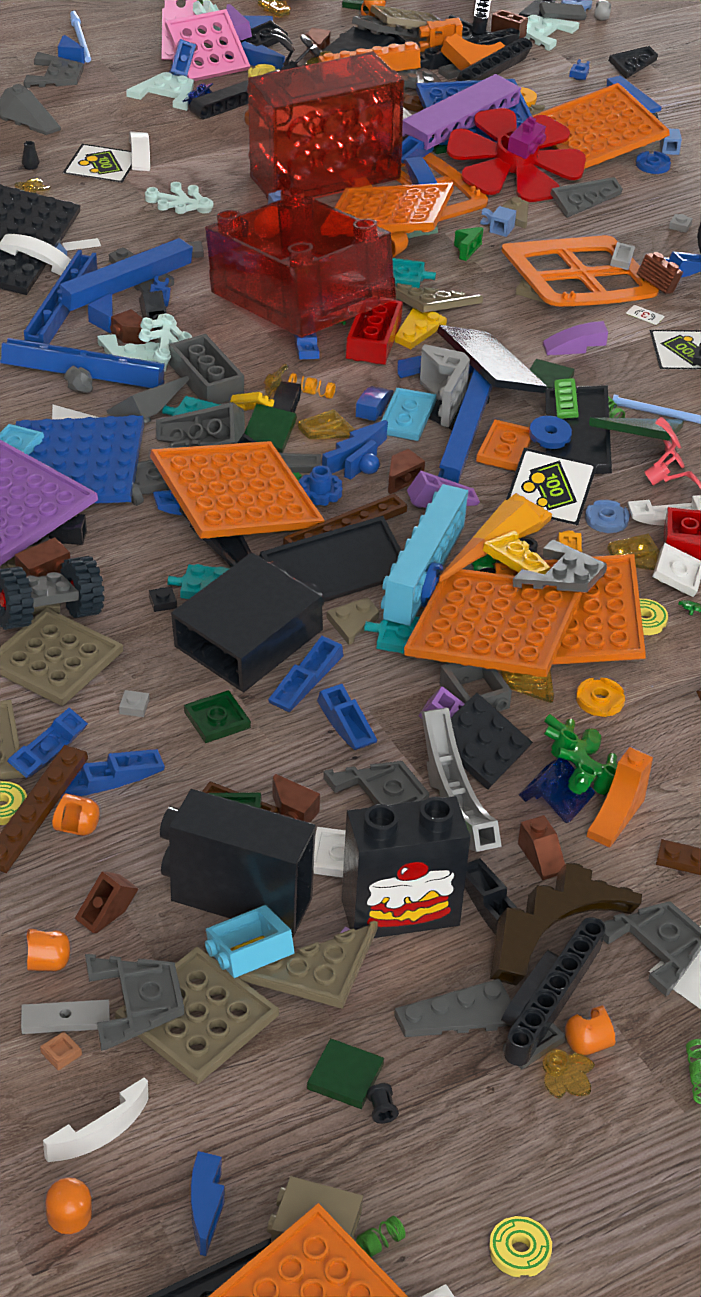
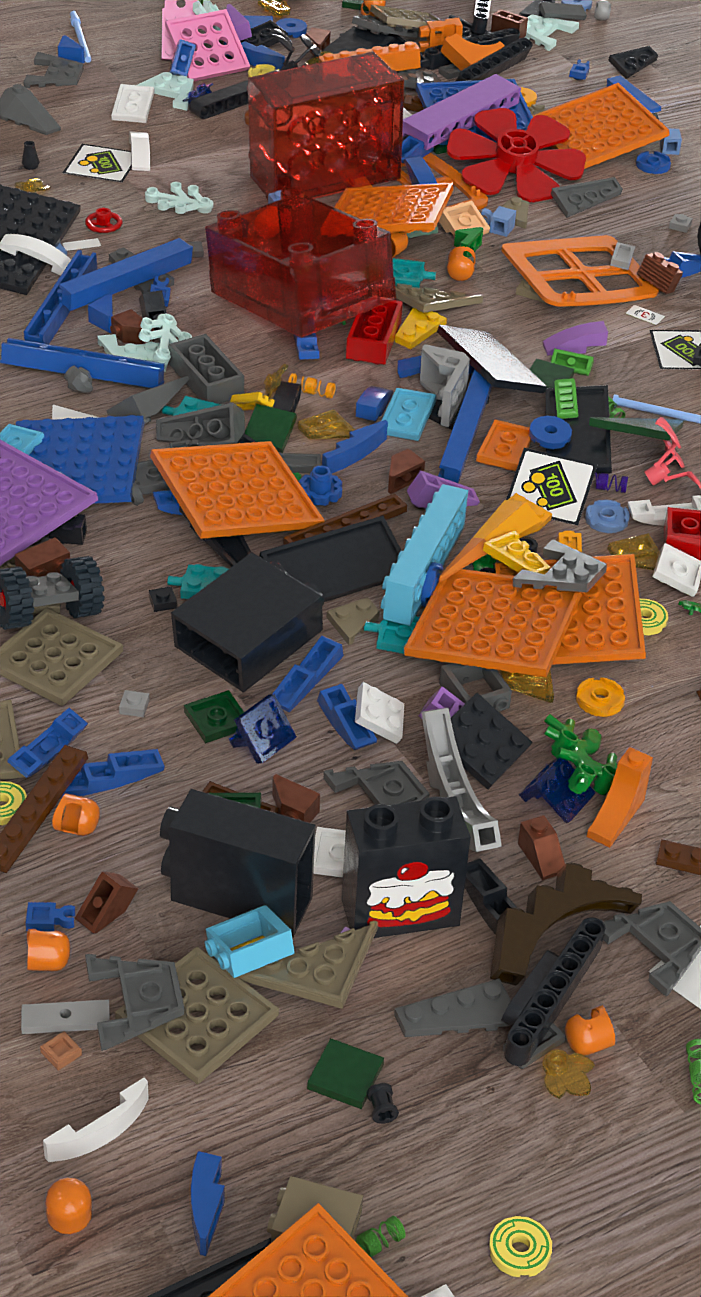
blue tile [344,440,380,480] -> none
magenta brick [507,116,546,159] -> none
none -> blue plate [26,902,76,931]
none -> red piece [85,207,123,233]
none -> white tile [111,84,155,123]
none -> clear blue bracket [229,694,297,764]
none -> blue tile [276,18,307,38]
none -> white plate [355,682,404,744]
none -> light nougat plate [439,201,490,237]
none -> orange helmet [447,246,476,281]
none -> bright green slope [551,348,594,376]
none -> dark purple piece [593,472,628,493]

